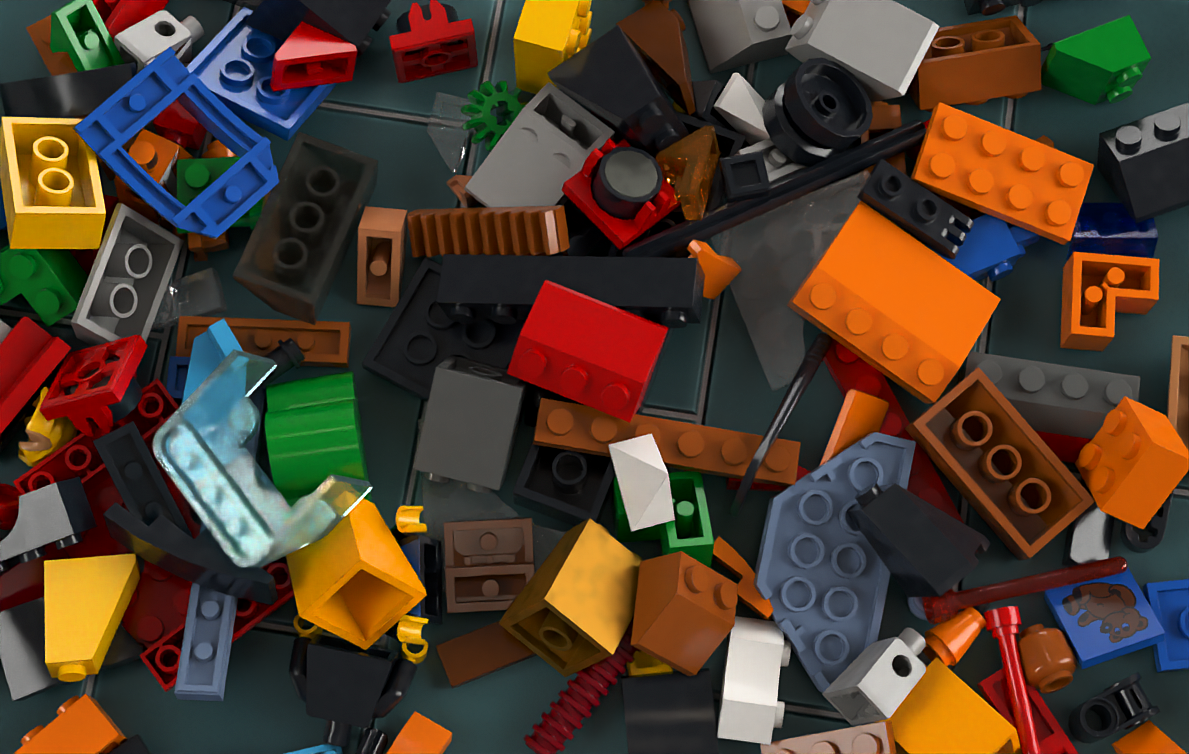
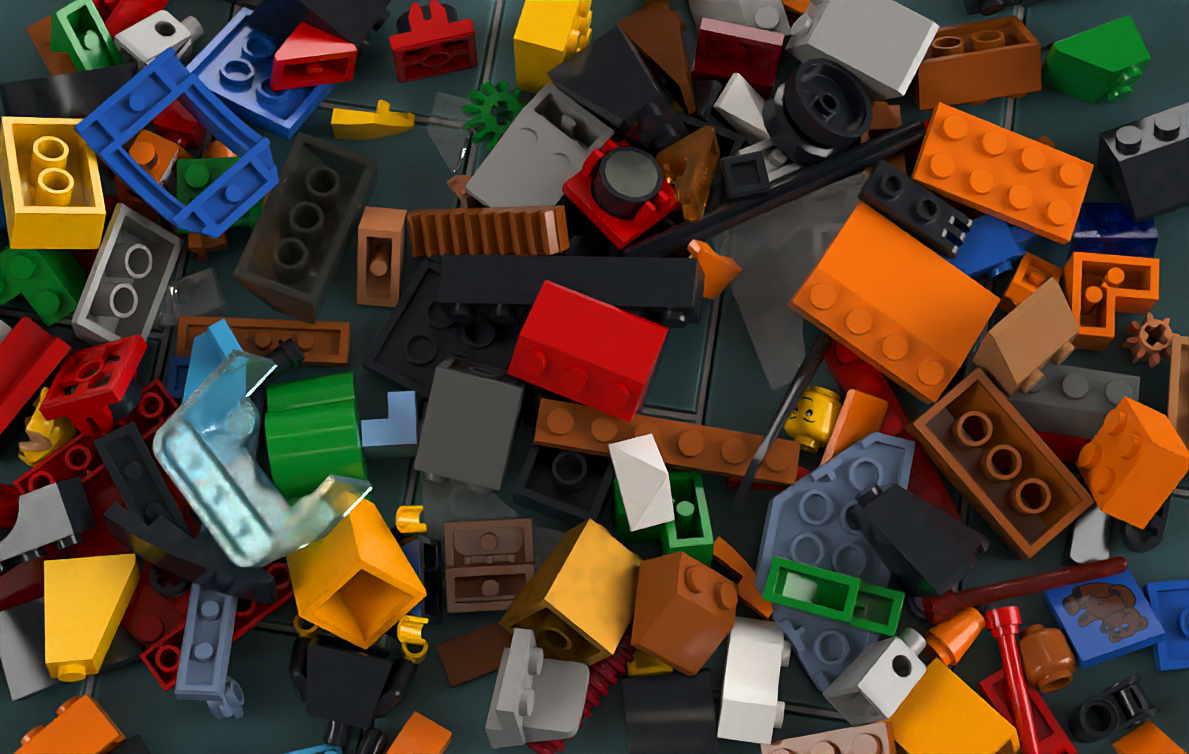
none -> black bush [149,564,192,599]
none -> sand blue plate [207,676,244,719]
none -> yellow slope [331,99,415,140]
none -> light blue piece [361,391,420,459]
none -> light grey piece [485,628,590,749]
none -> dark red slope [691,17,785,101]
none -> green slope [762,556,905,638]
none -> yellow head [784,386,843,453]
none -> medium nougat slope [972,277,1080,398]
none -> orange slope [999,251,1063,313]
none -> nougat gear [1122,313,1180,369]

